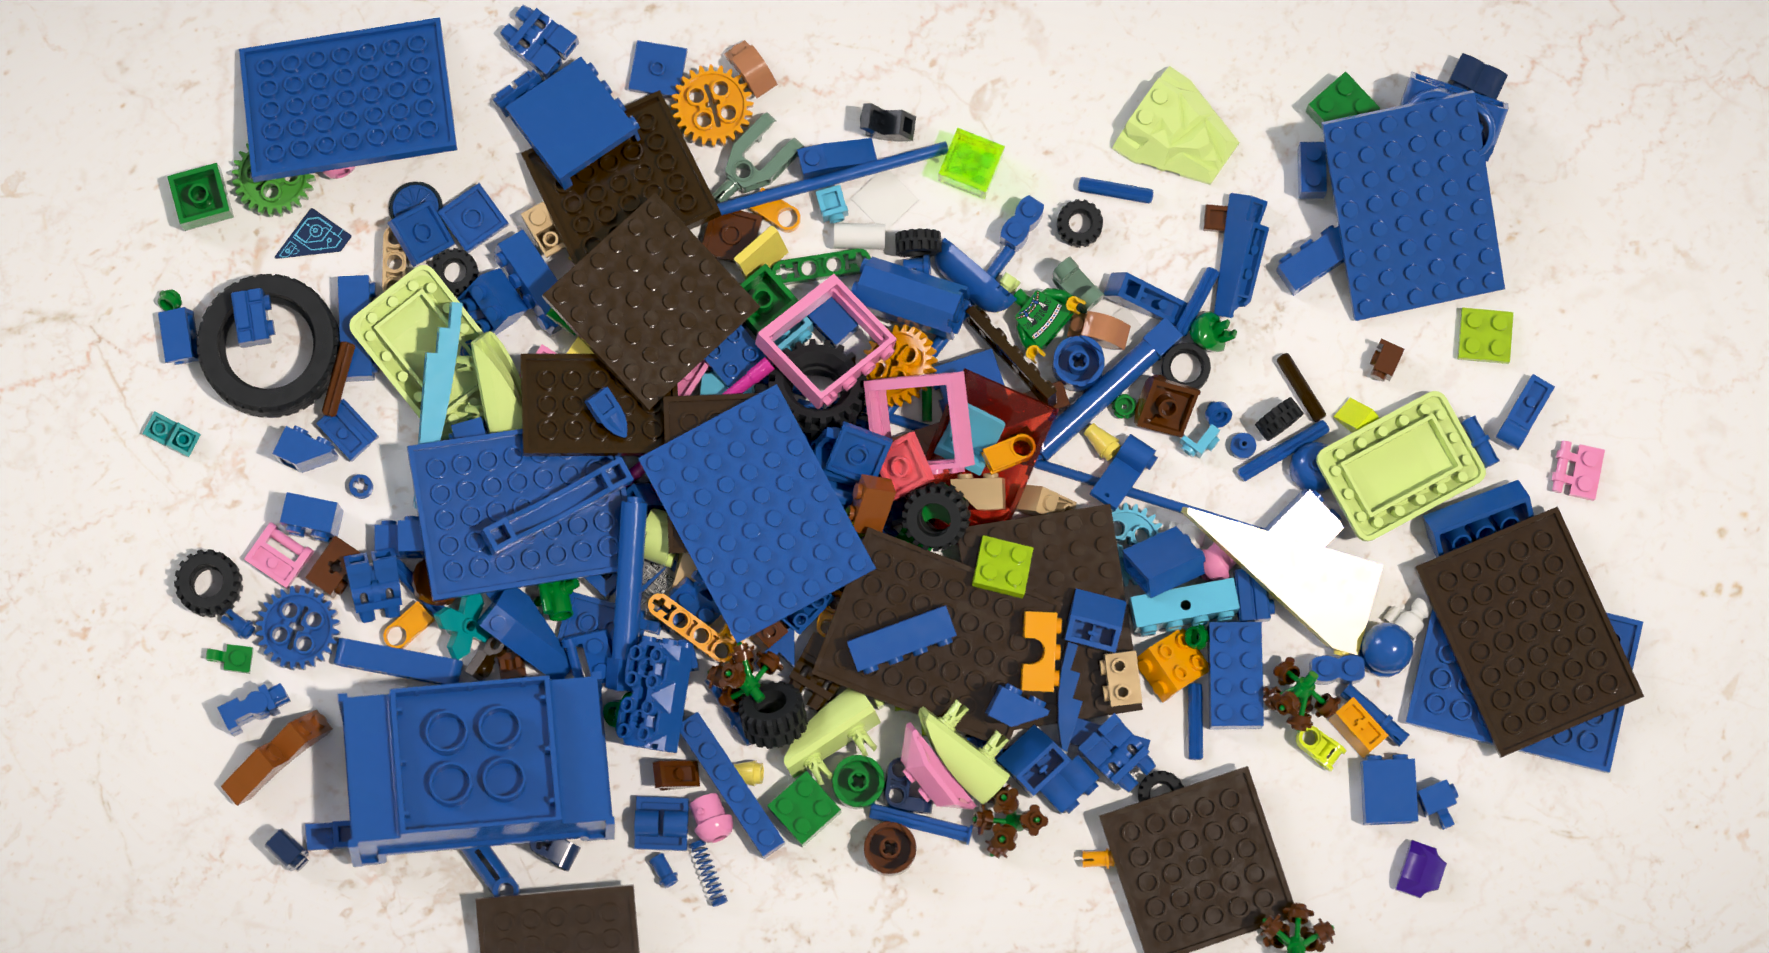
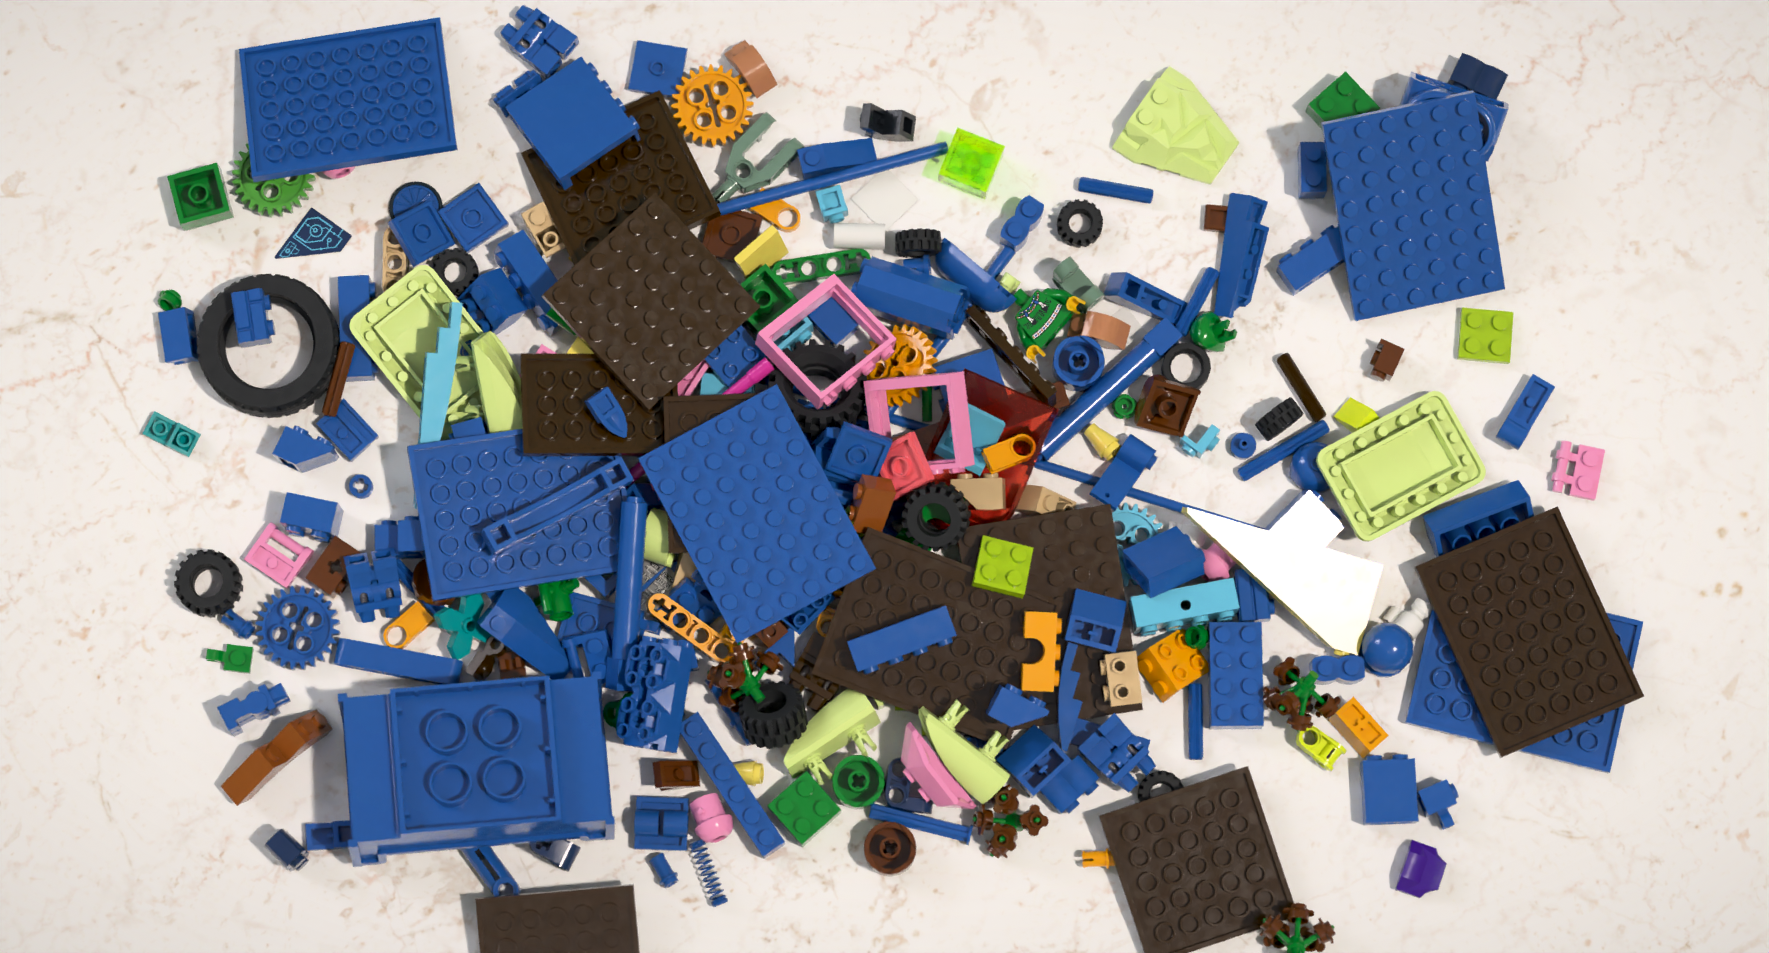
blue tile [1205,401,1232,428] -> none
blue pin [1340,683,1410,747] -> none
blue pin [1461,415,1500,468] -> none

